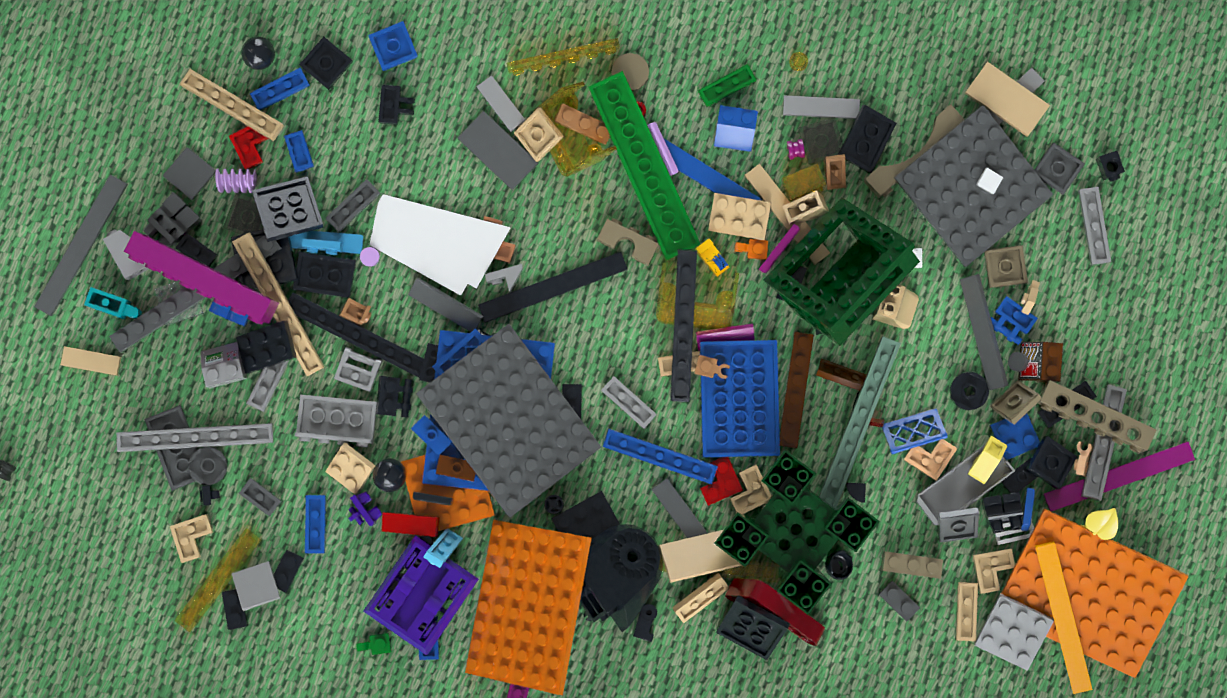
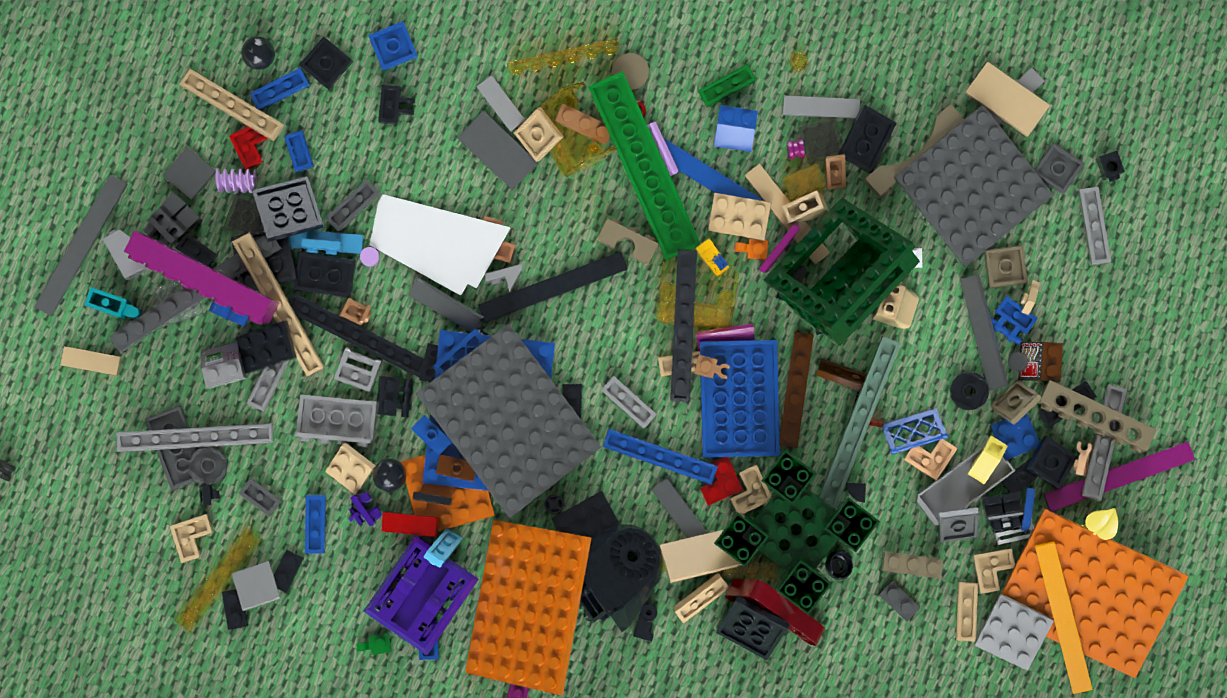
white tile [976,168,1003,194] -> none

